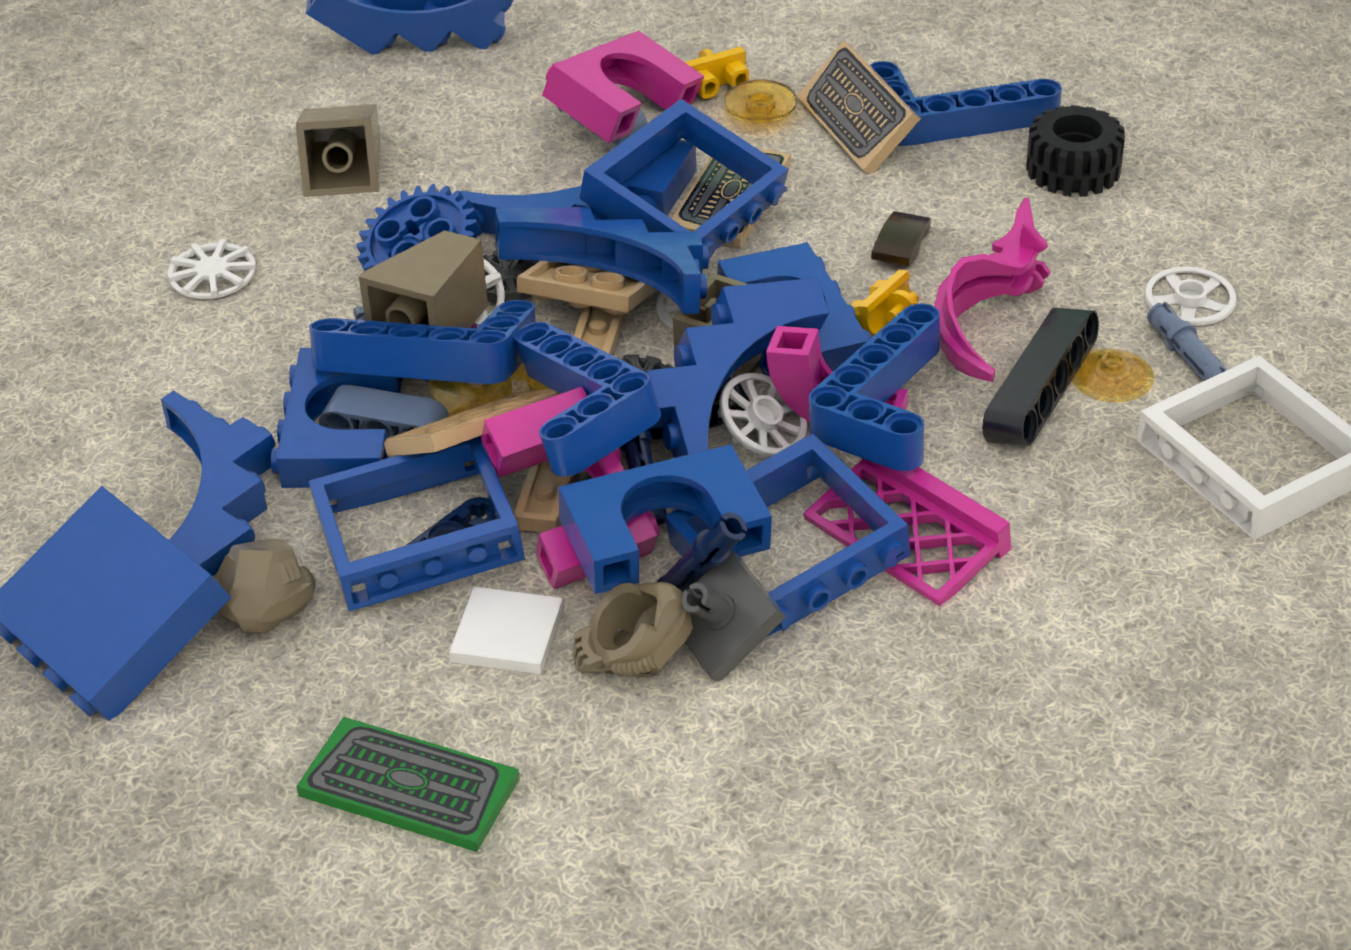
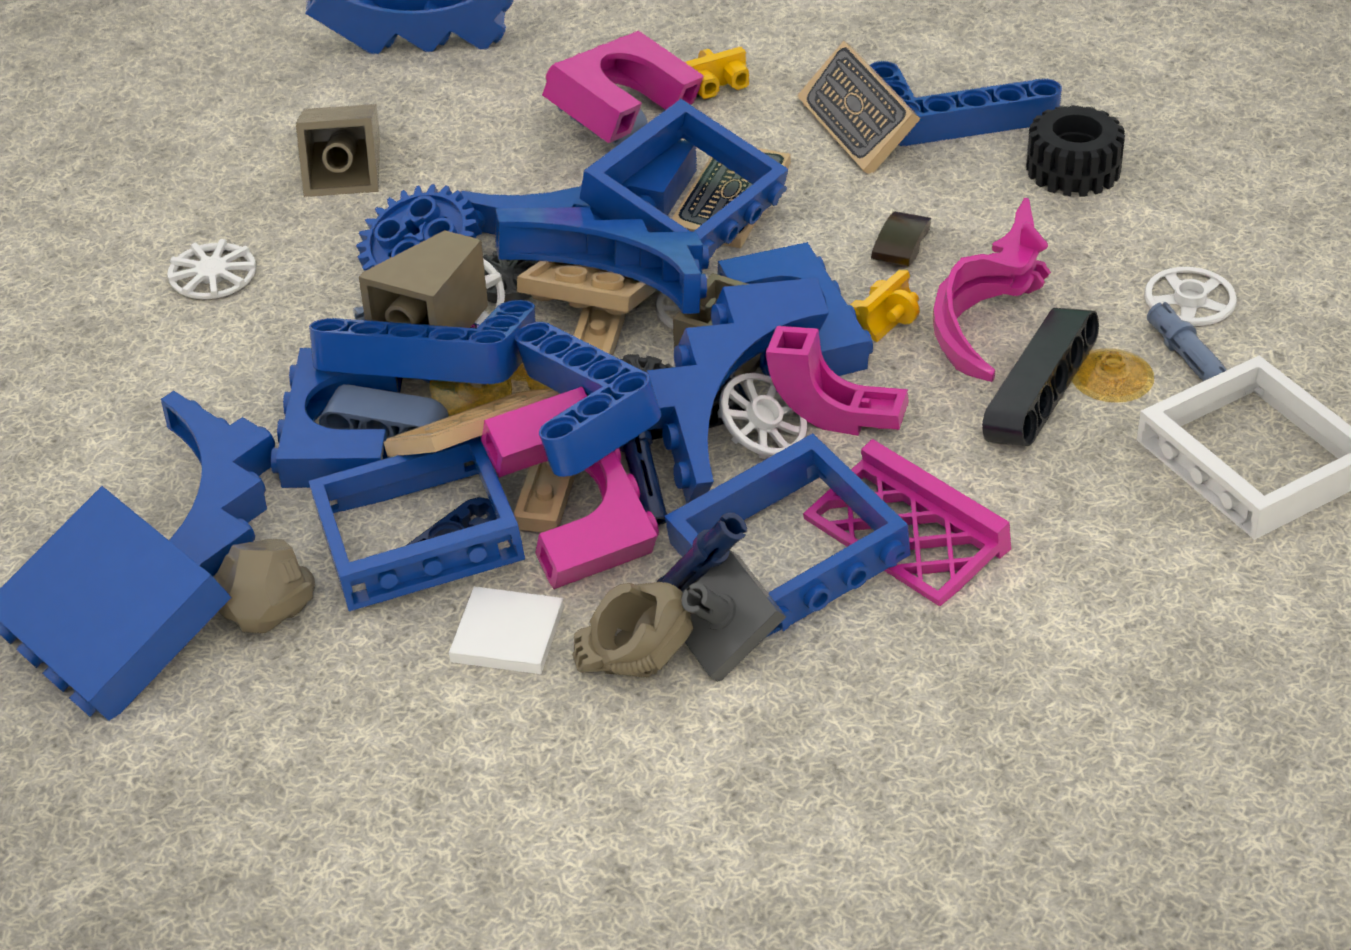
tile [296,717,520,852] -> none
blue arch [558,444,772,594] -> none
clear yellow dish [724,79,797,124] -> none
blue beam [809,304,940,471] -> none

